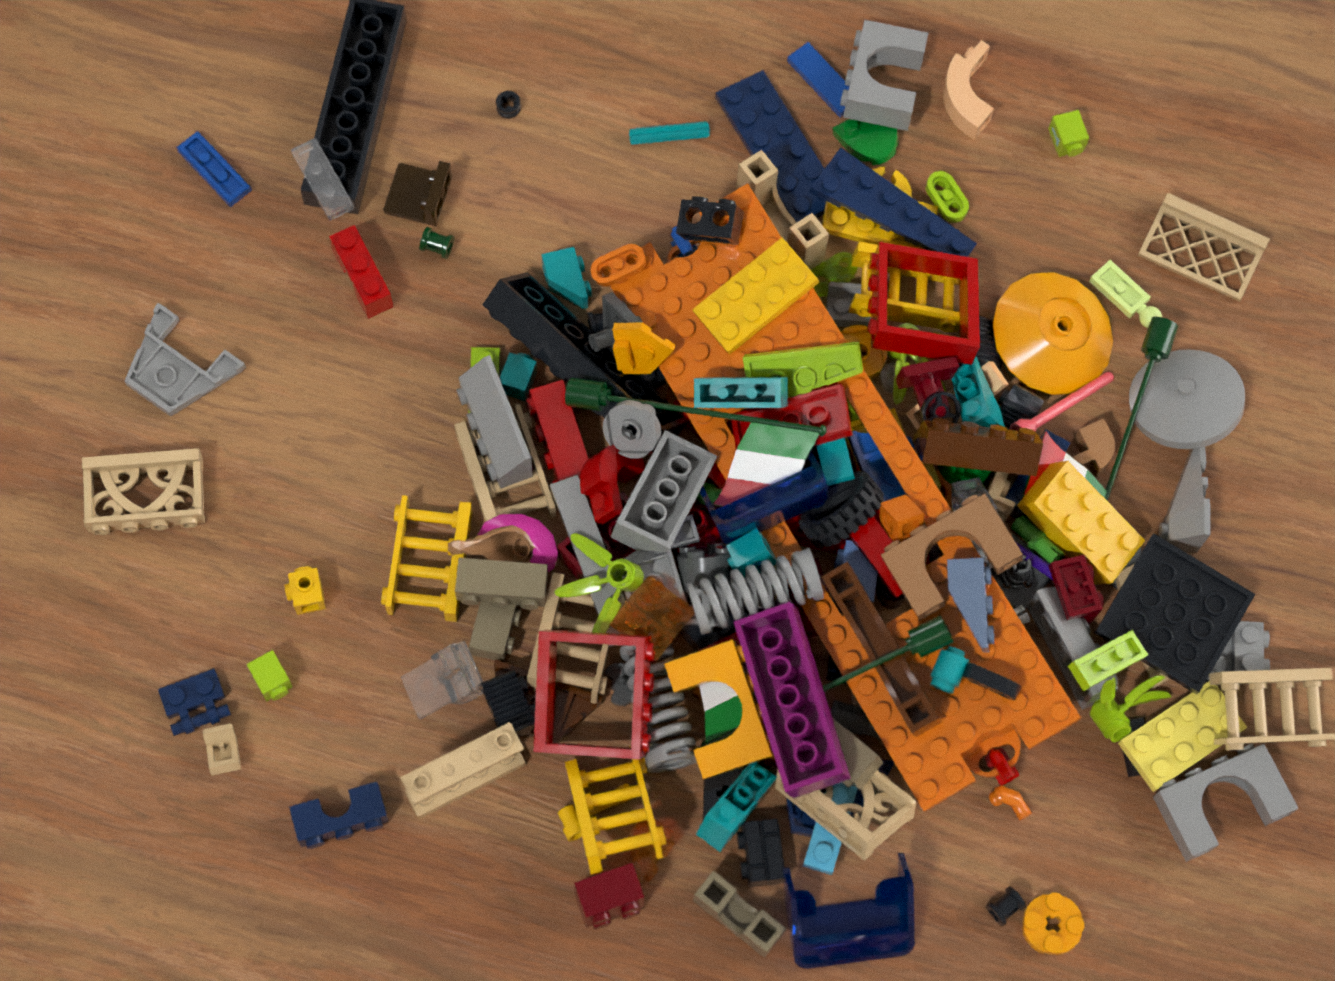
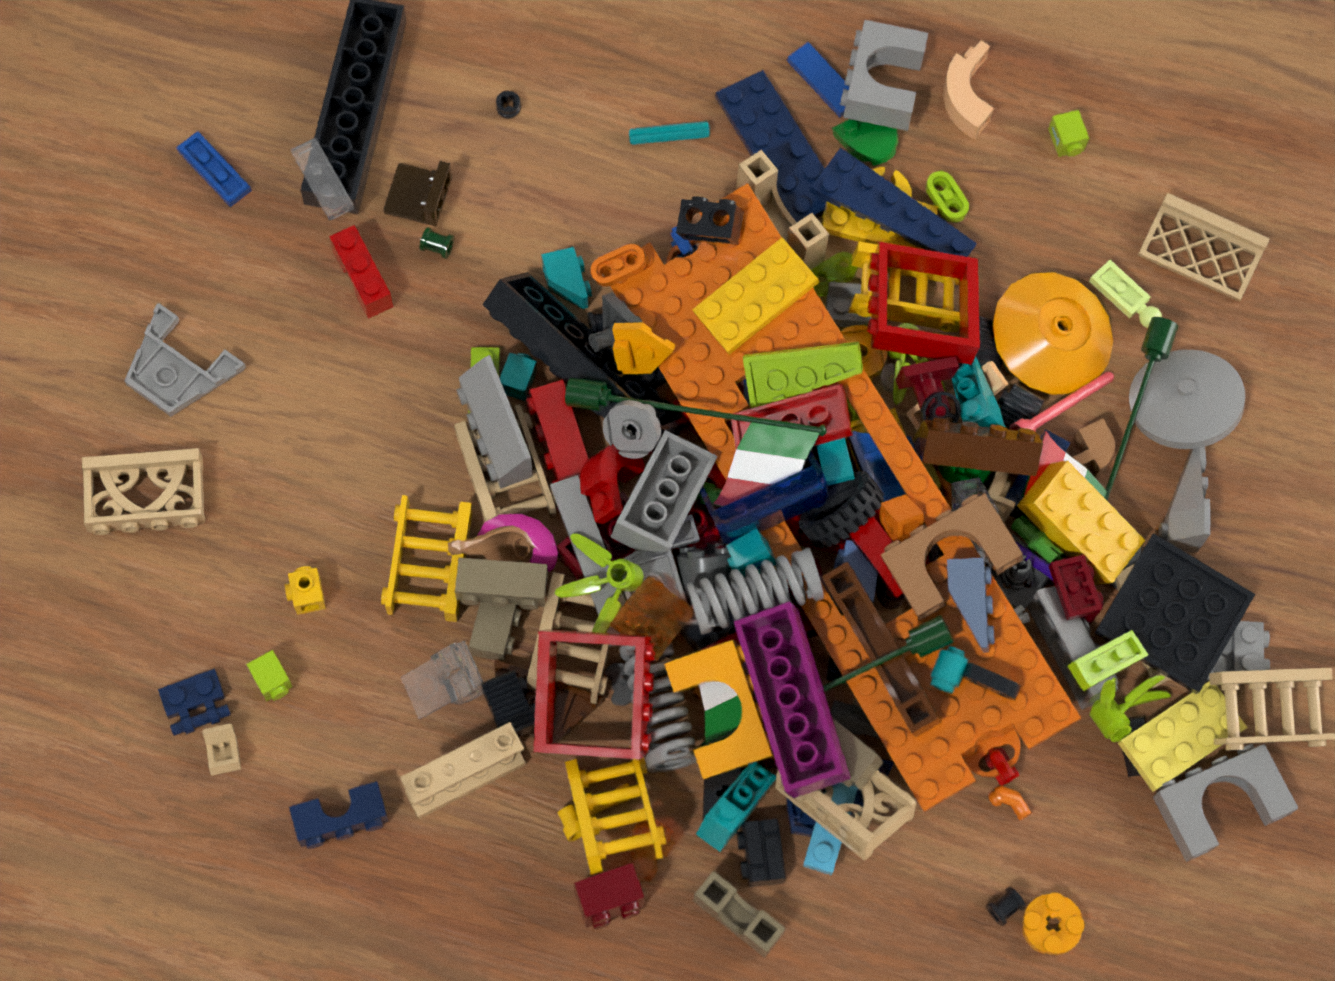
teal brick [694,377,788,408] -> none
clear blue windscreen [783,853,915,969] -> none

